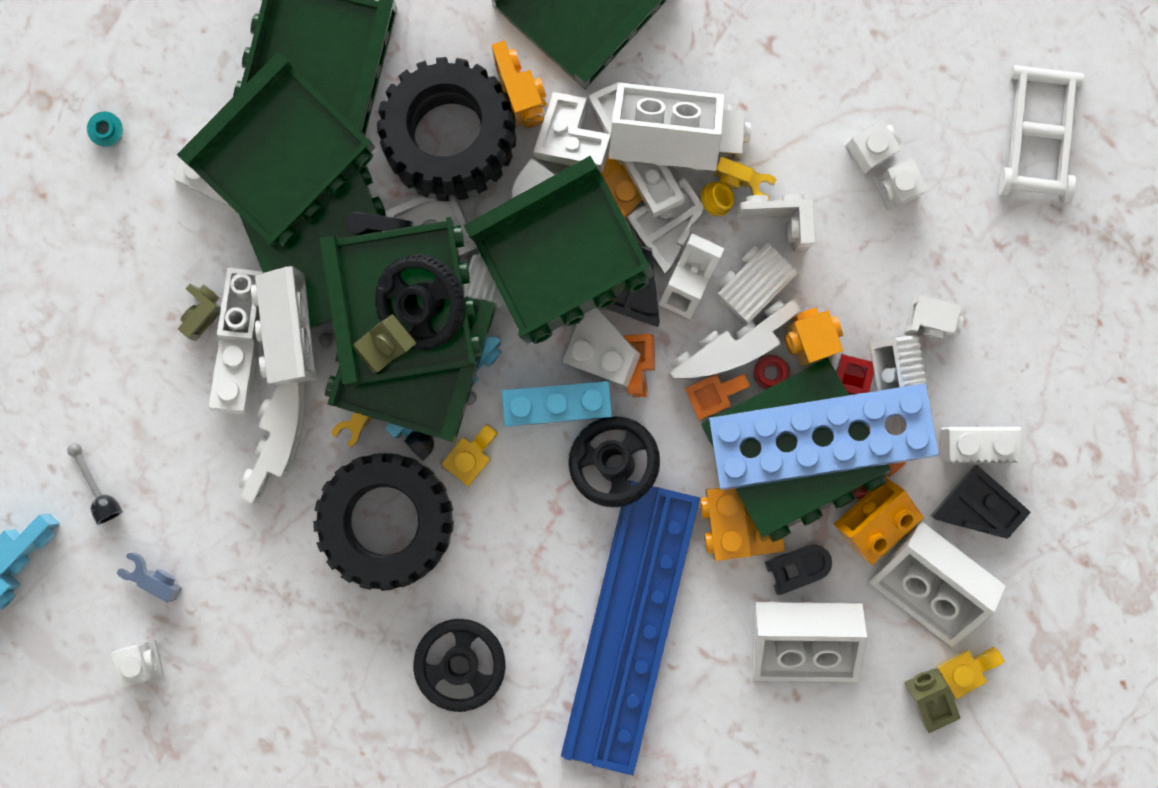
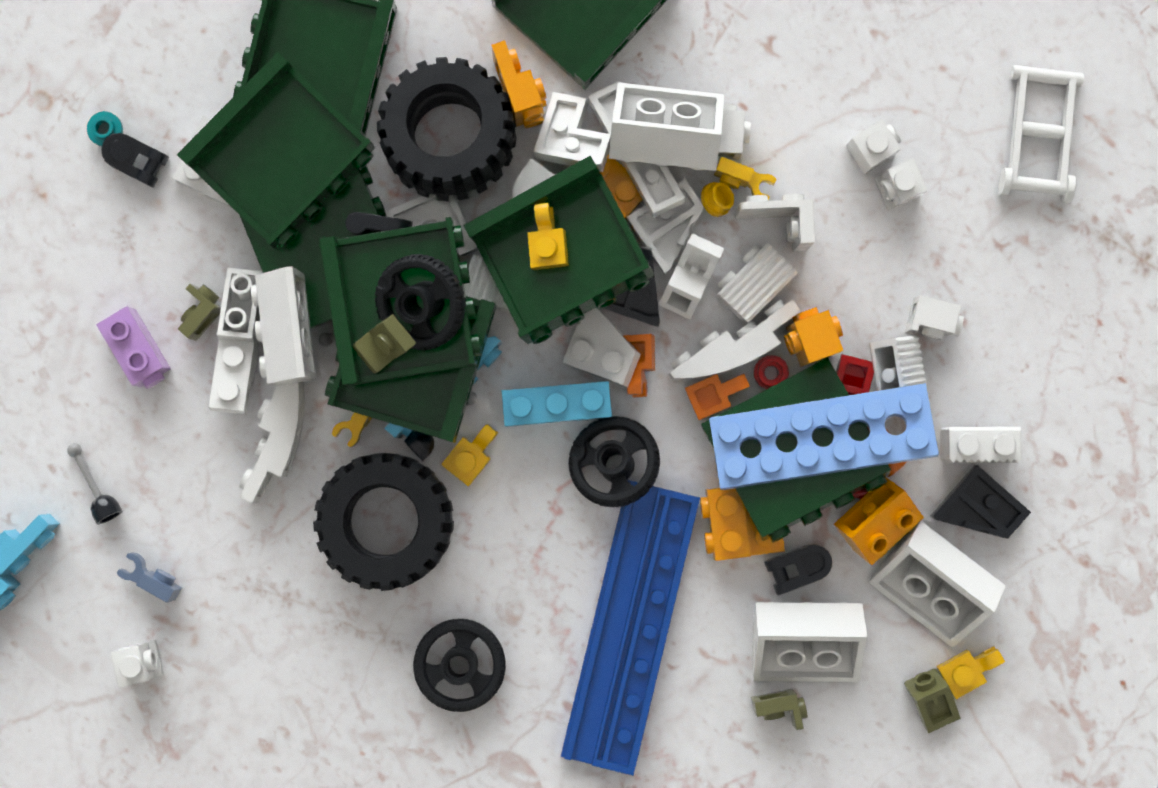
none -> lavender brick [96,306,171,389]
none -> black plate [101,133,169,188]
none -> yellow plate [527,203,569,270]
none -> olive bracket [751,689,808,730]

